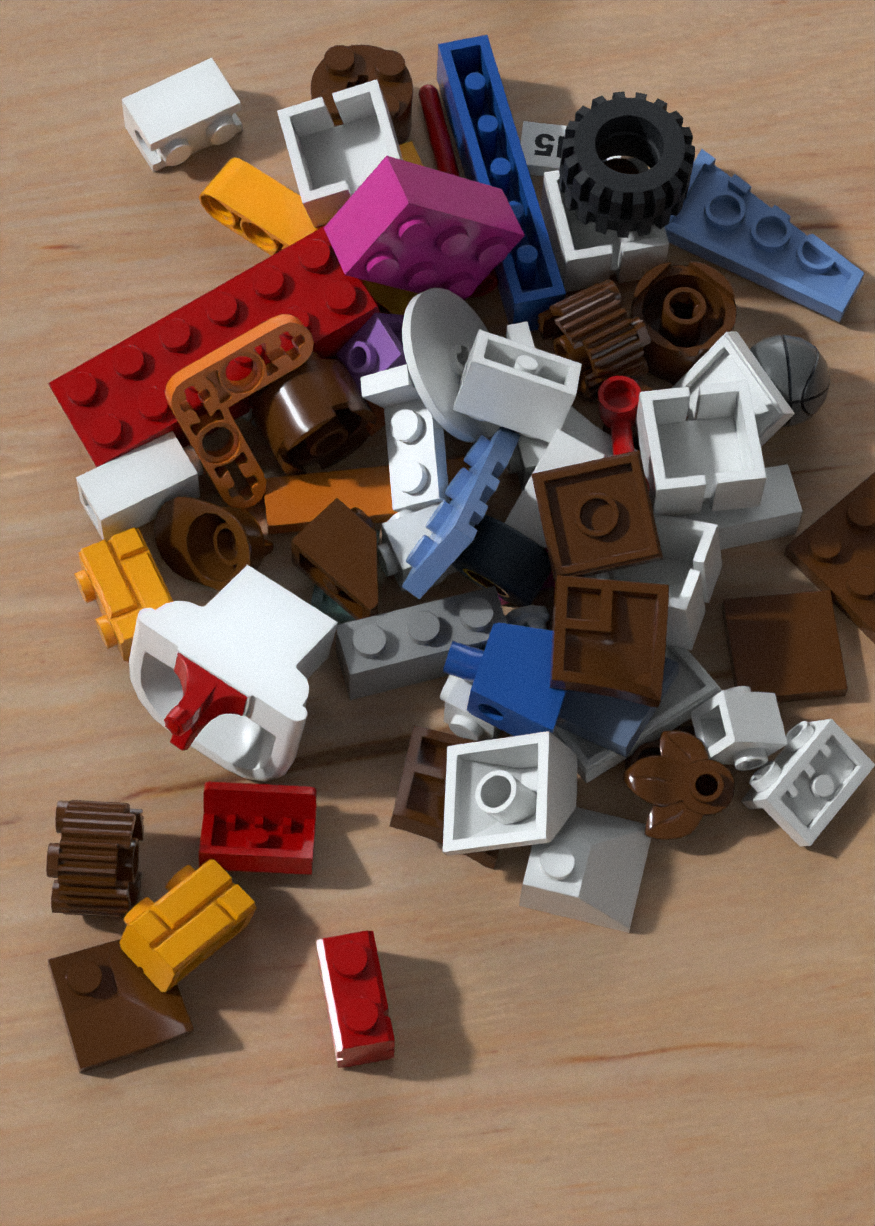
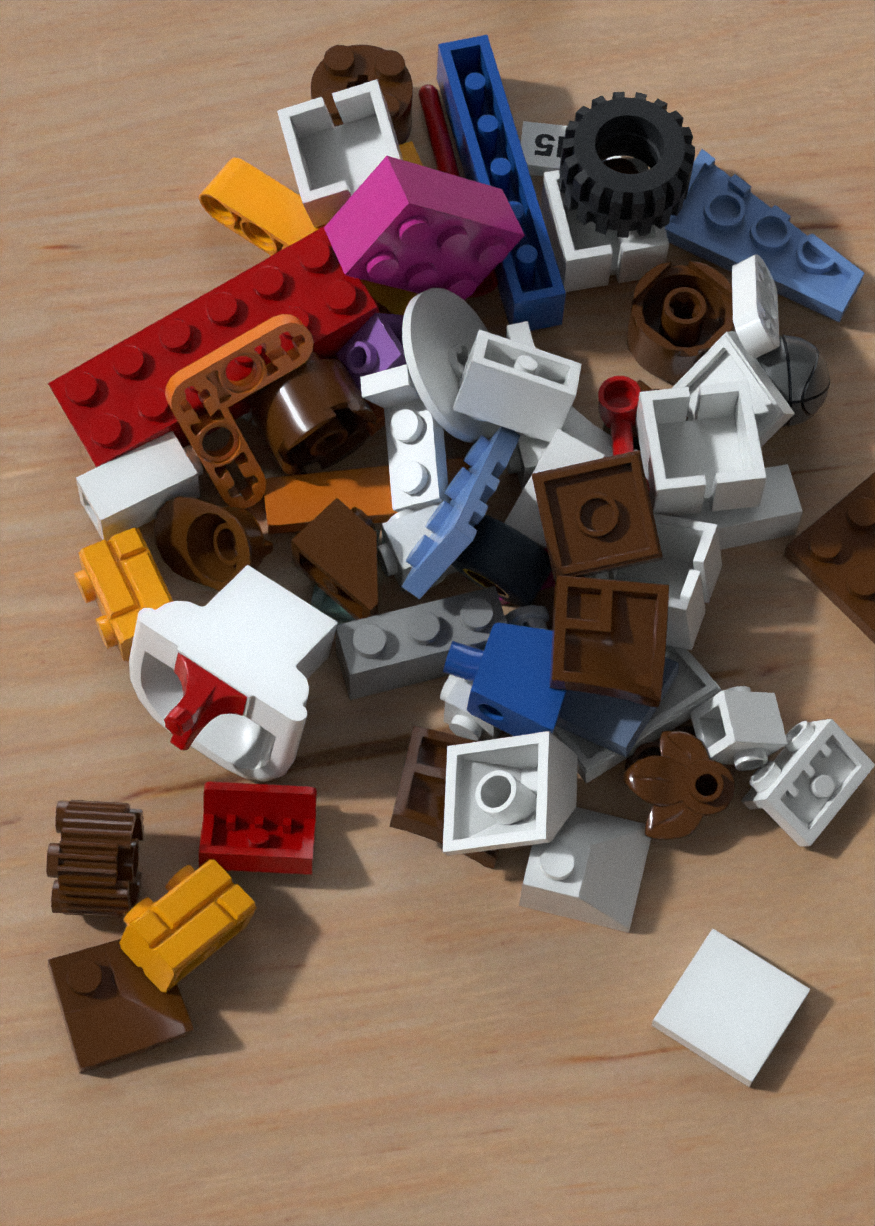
white brick [122,58,243,172] -> none
red brick [316,930,395,1068] -> none
reddish brown brick [537,280,651,402] -> none
reddish brown tile [721,590,848,703] -> none
none -> white tile [652,929,810,1087]
none -> white beam [732,254,780,359]

